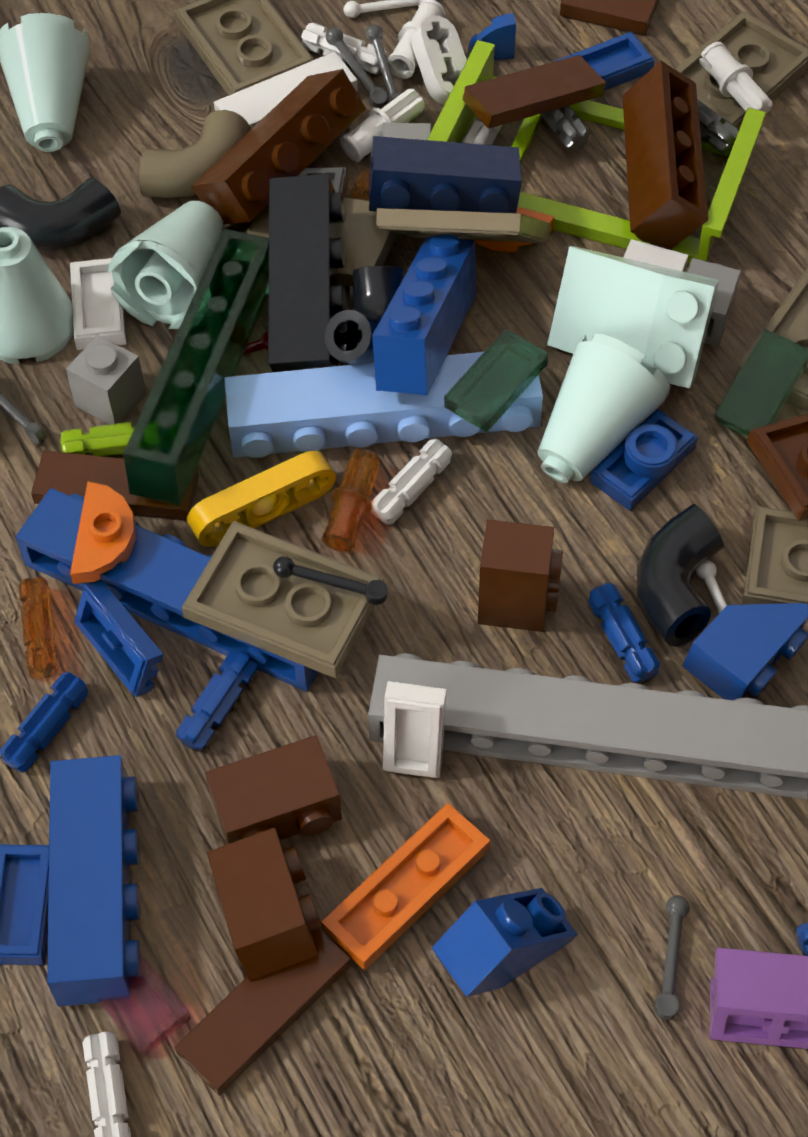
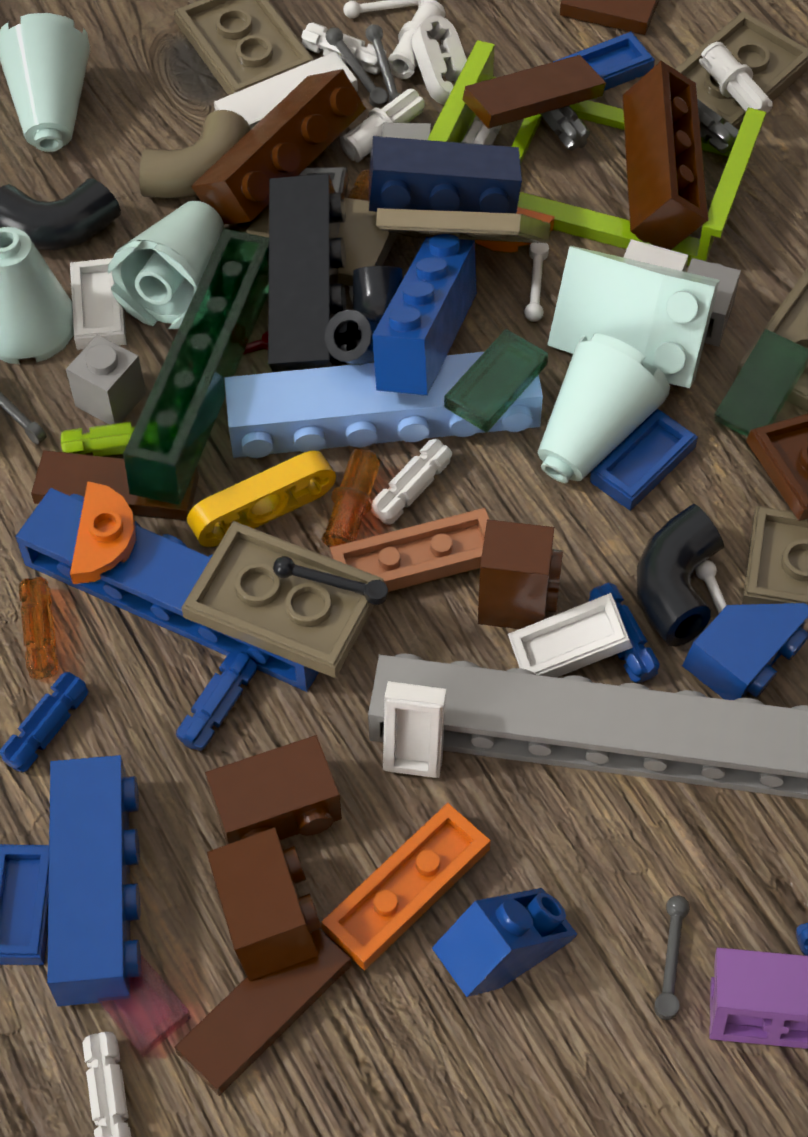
blue tile [74,579,163,697] -> none
blue tile [468,13,516,60] -> none
blue tile [623,424,678,478] -> none
none -> nougat plate [330,508,489,592]
none -> white tile [508,593,633,678]
none -> white hinge [524,243,549,322]

